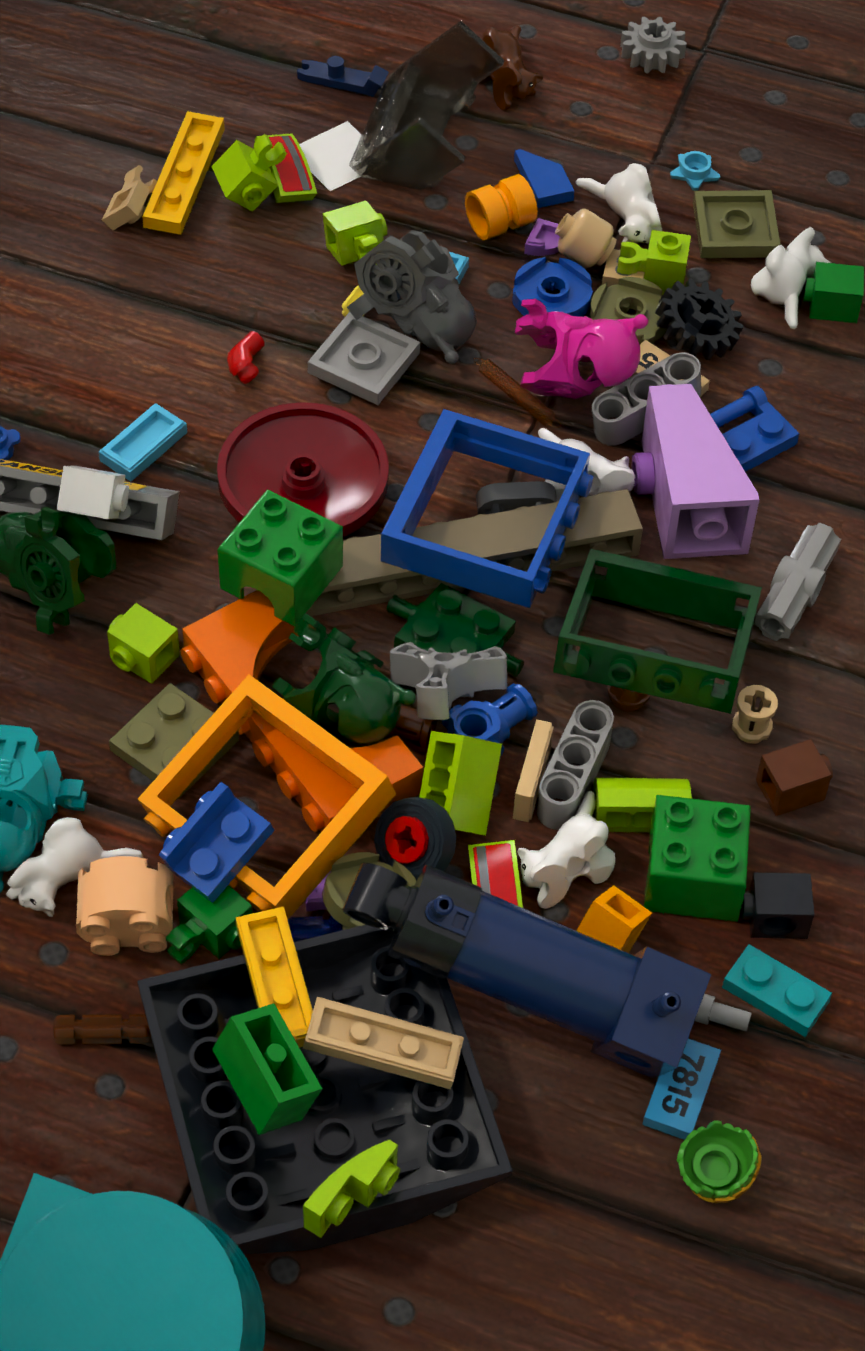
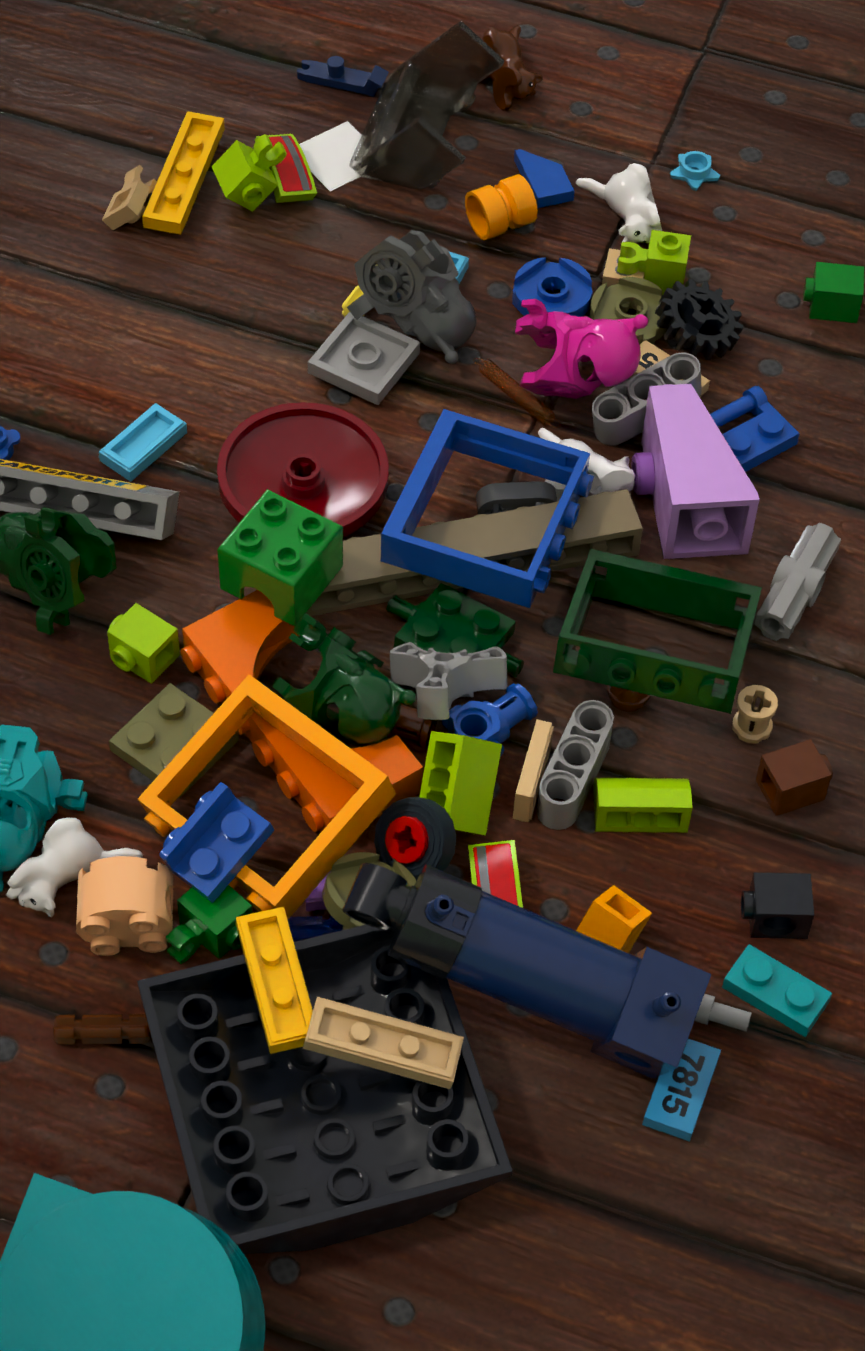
white brick [57,466,129,519] -> none
green brick [212,1003,323,1135] -> none
red arm [227,331,265,384] -> none
lime slope [303,1140,401,1238] -> none
lime brick [322,201,388,266] -> none
white animal [517,791,616,909] -> none
medium lavender tile [524,218,560,256] -> none
tan head [555,209,617,268] -> none
light grey gear [620,16,687,73] -> none
green piece [644,795,751,922] -> none
bright green hair [677,1120,762,1203] -> none
olive plate [693,190,781,258] -> none
white animal [751,227,831,329] -> none

